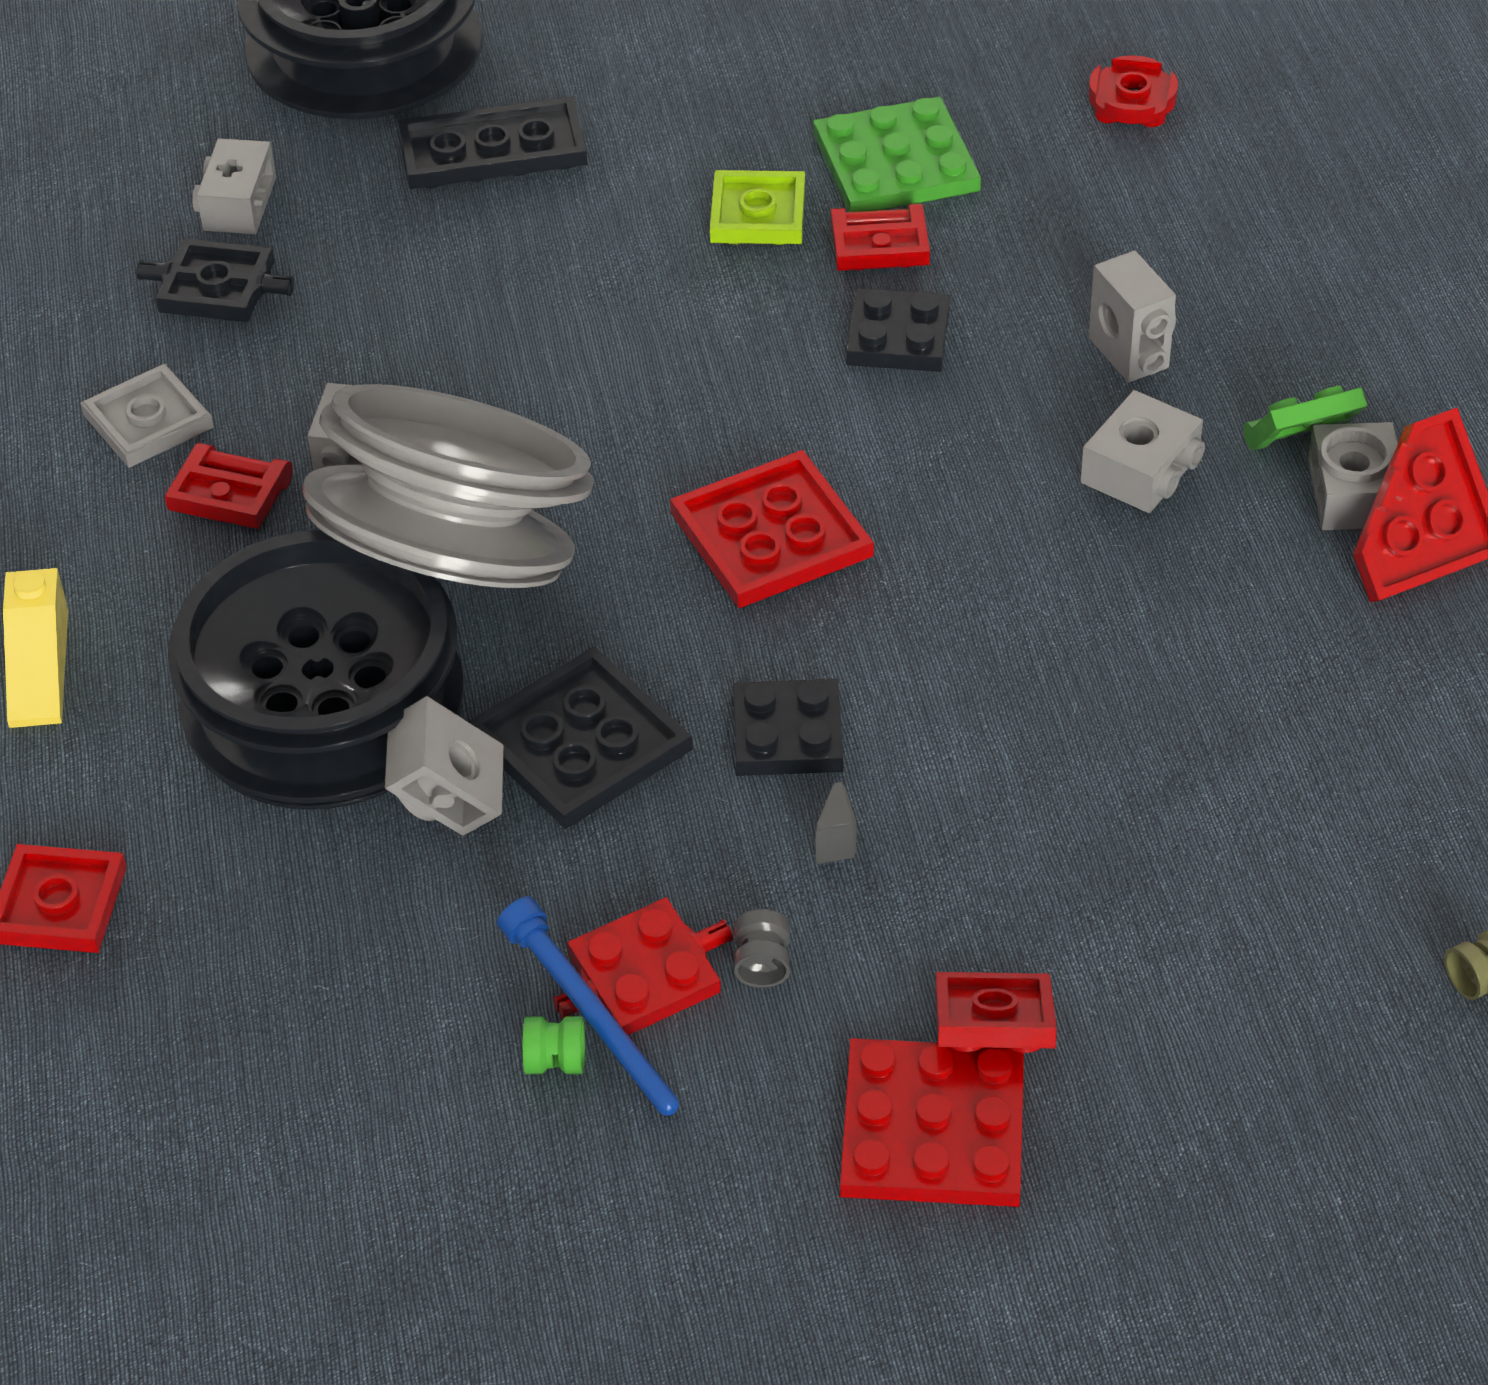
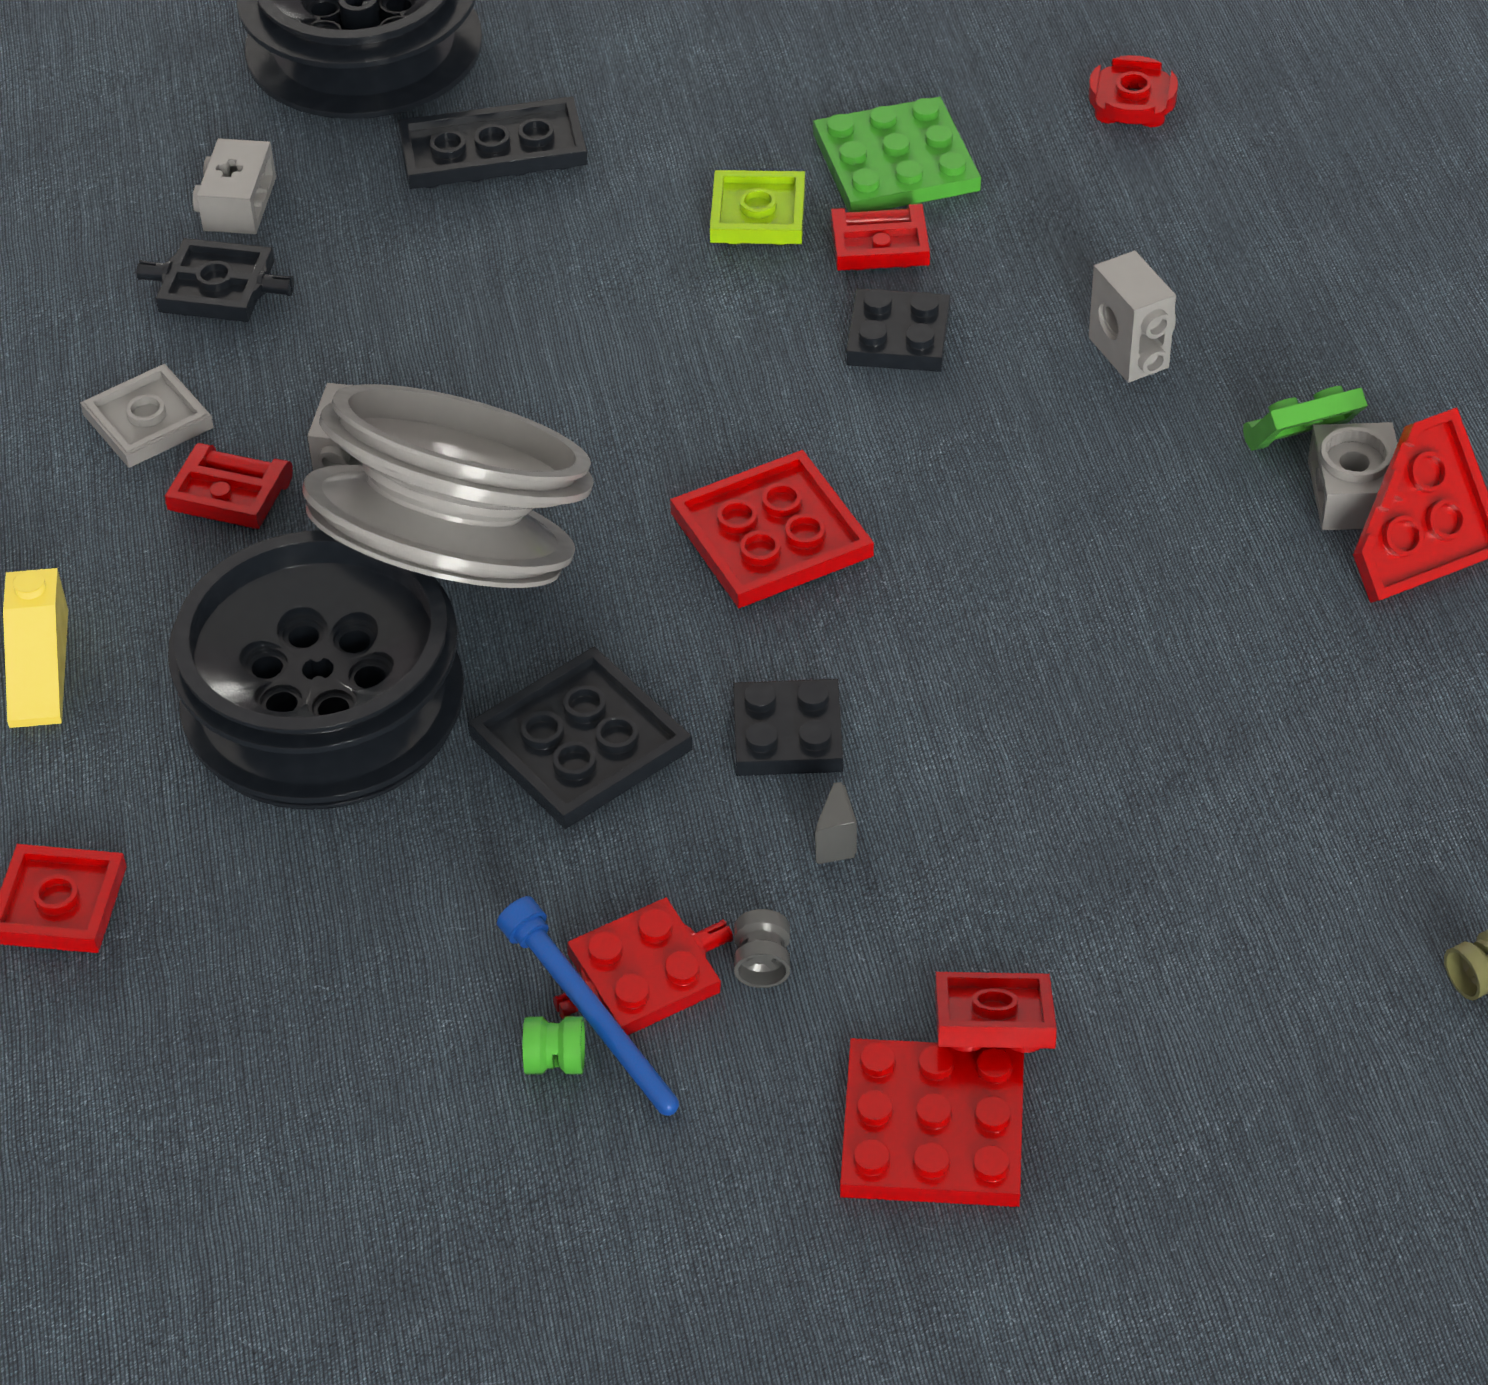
light grey brick [385,696,504,836] -> none
light grey brick [1081,390,1205,514] -> none

